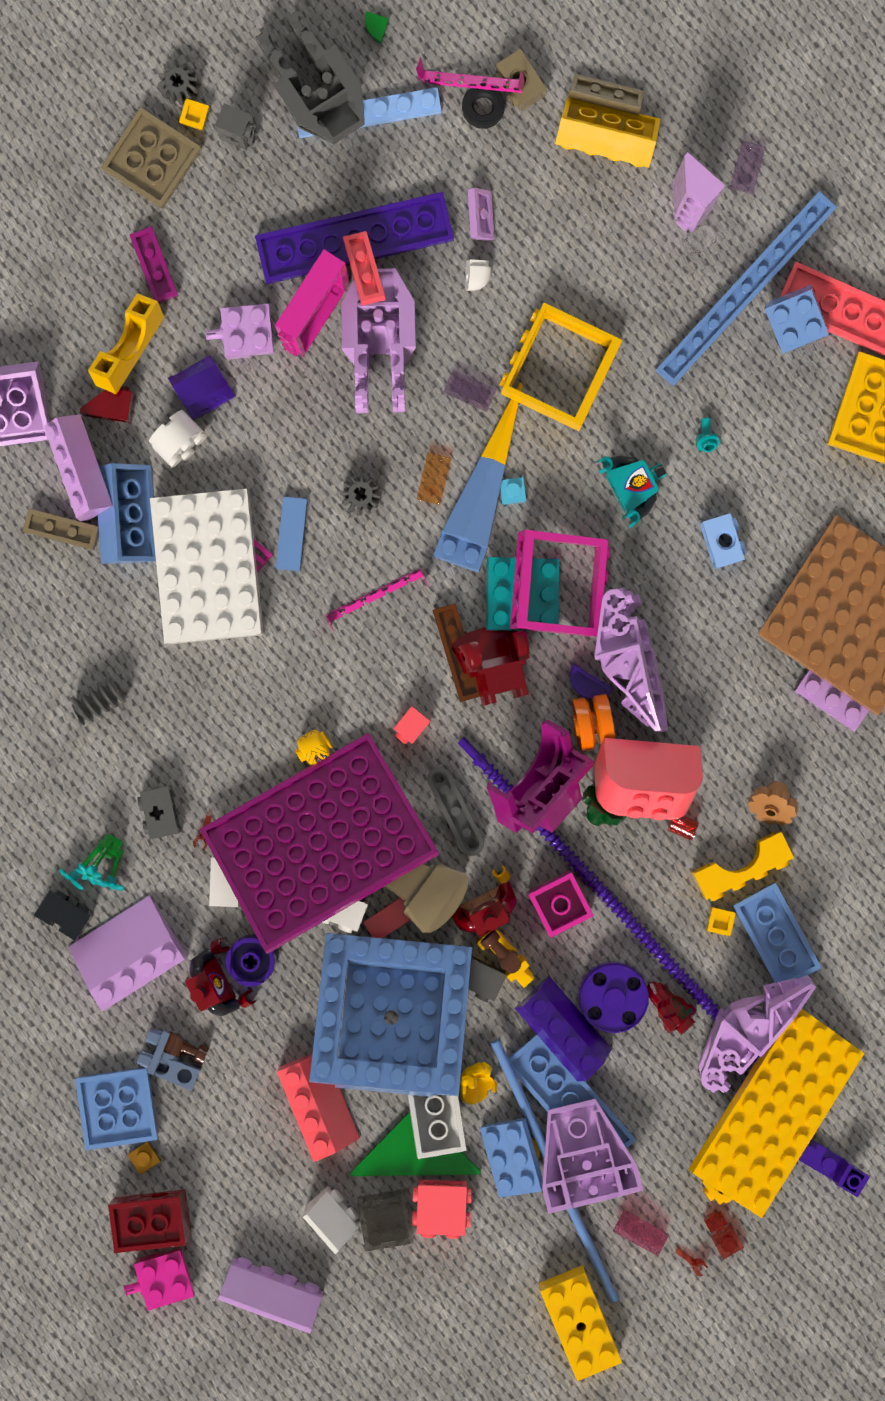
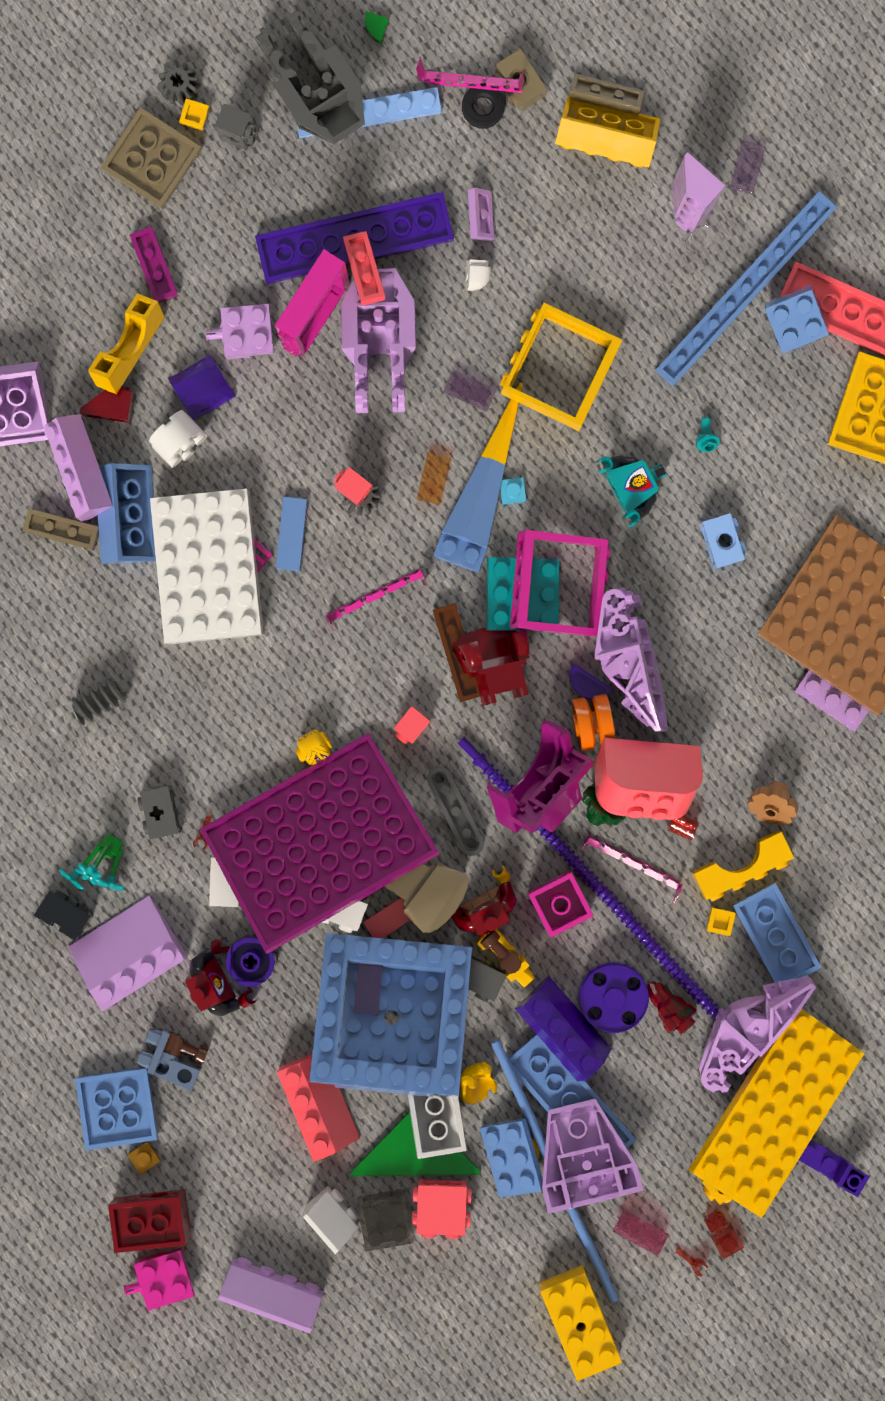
none -> coral brick [334,467,373,507]
none -> clear purple tile [354,963,382,1015]
none -> piece [581,834,683,904]

